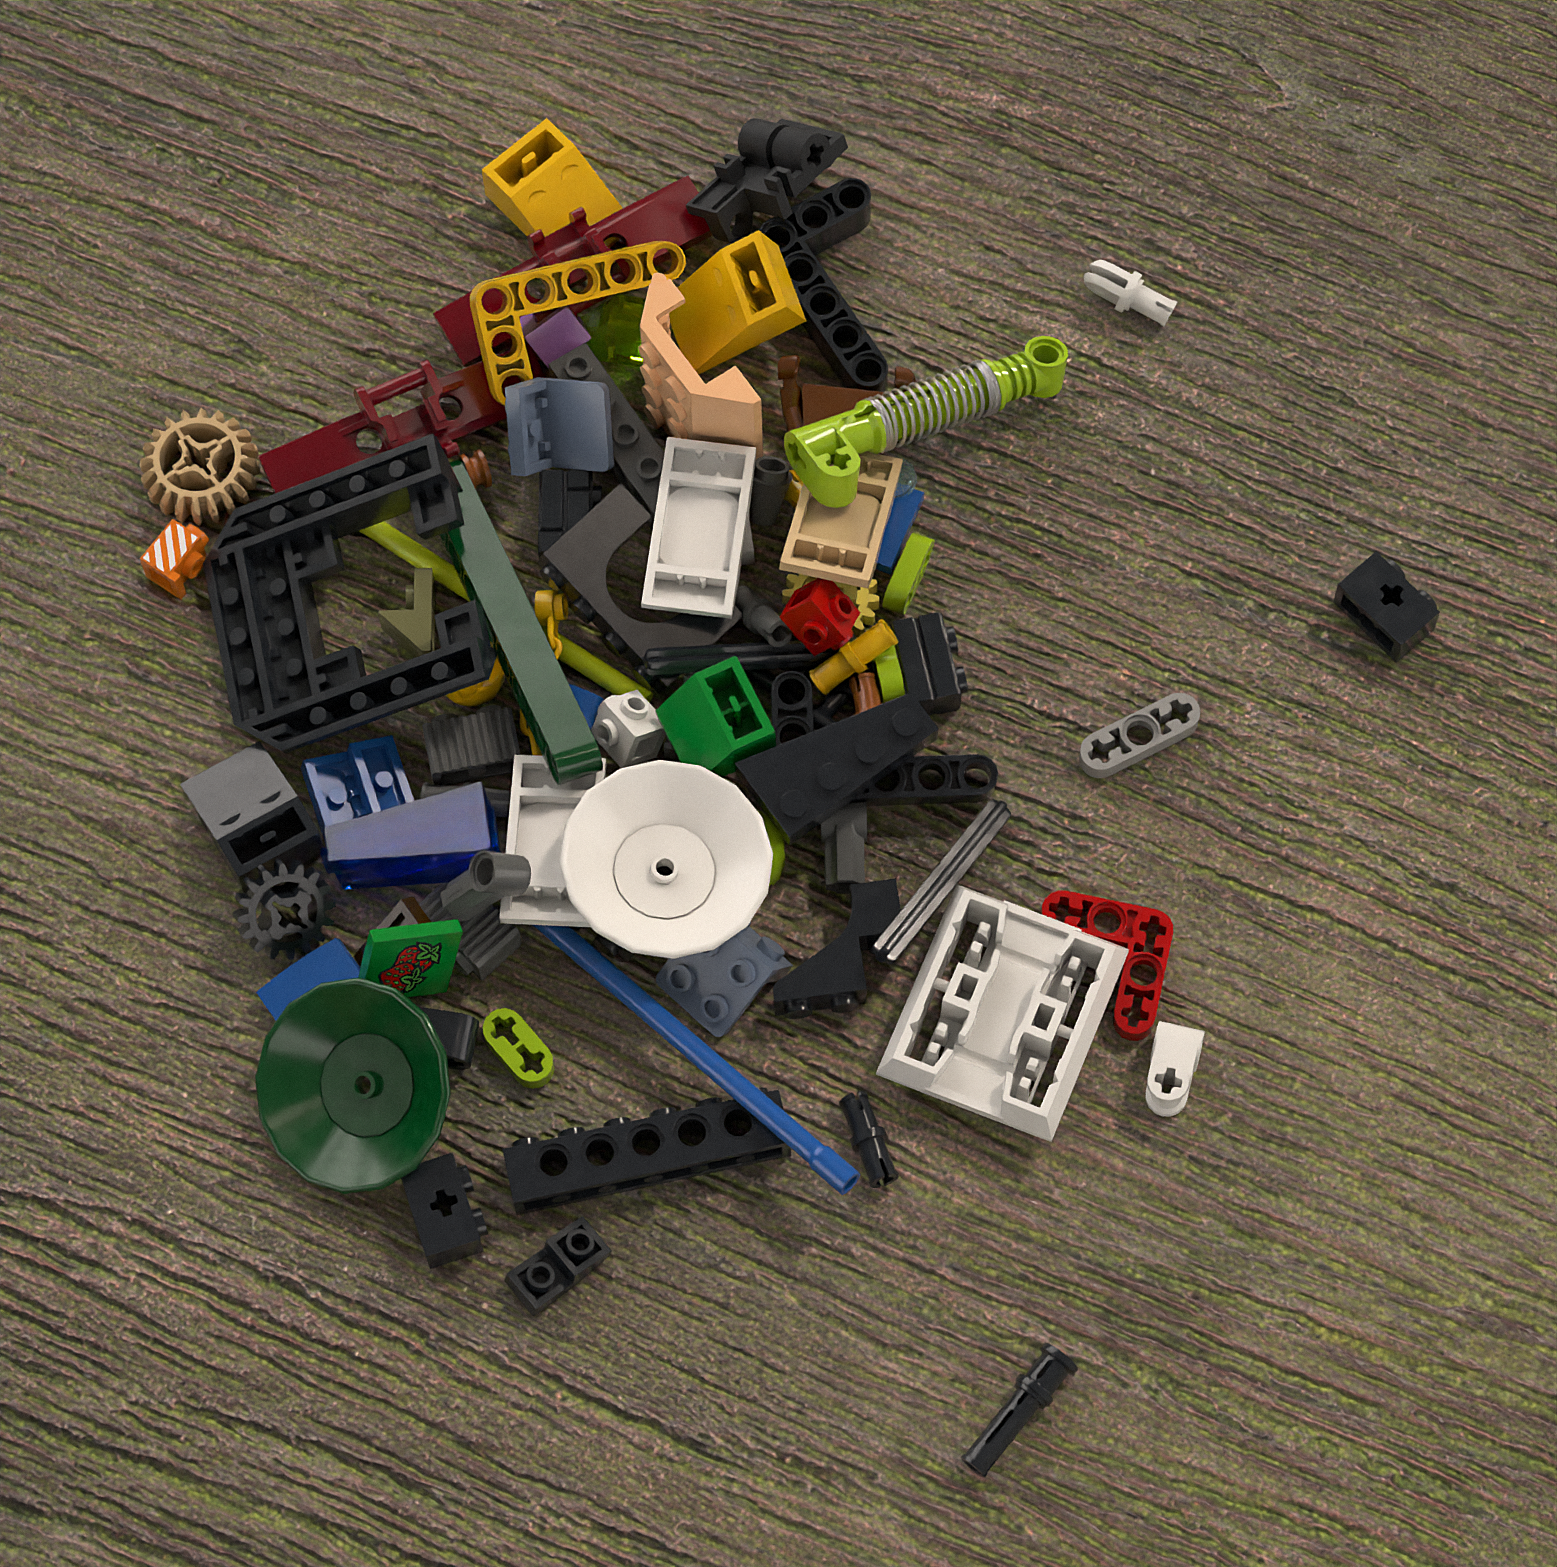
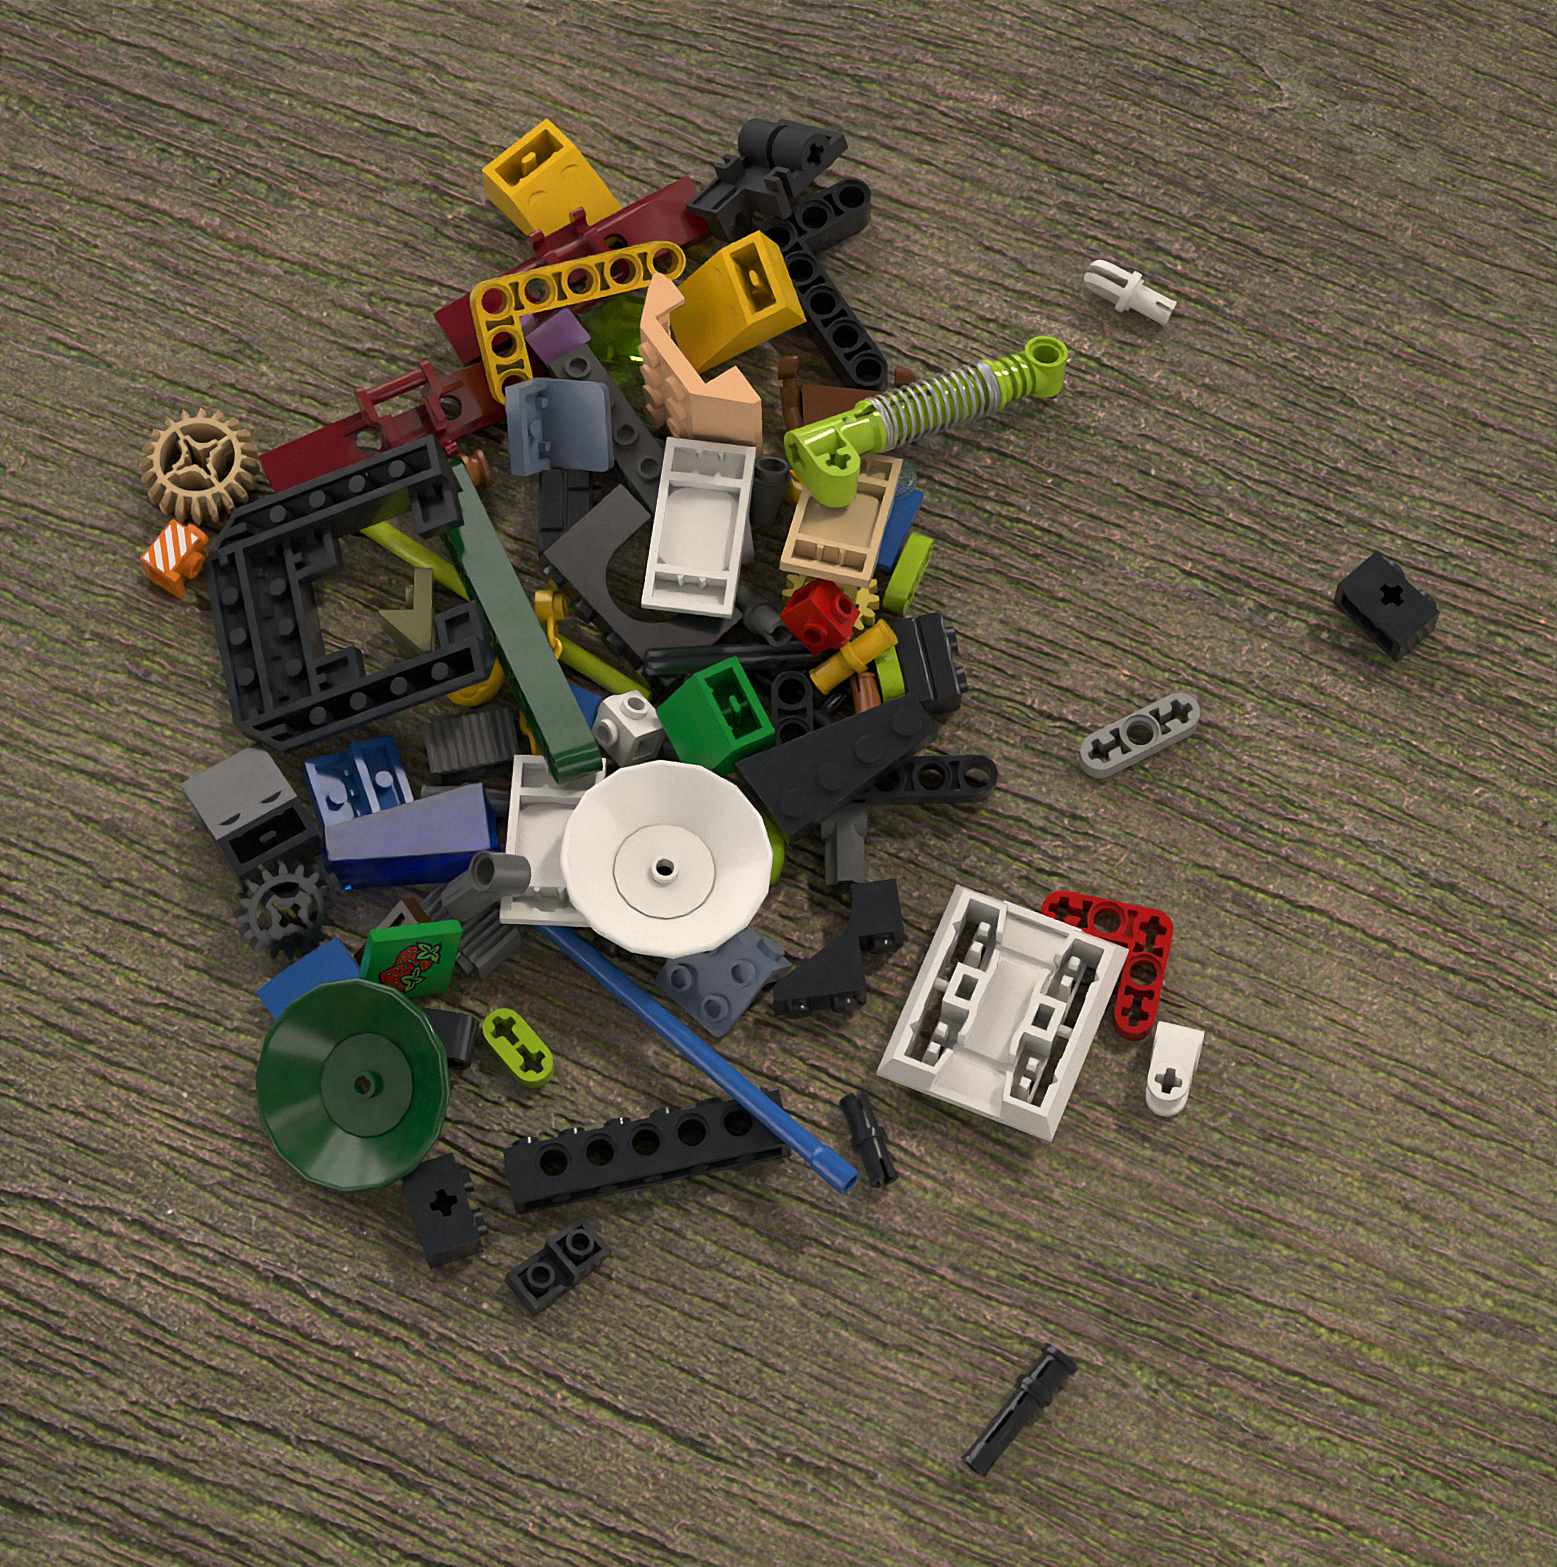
axle [872,799,1011,964] -> none

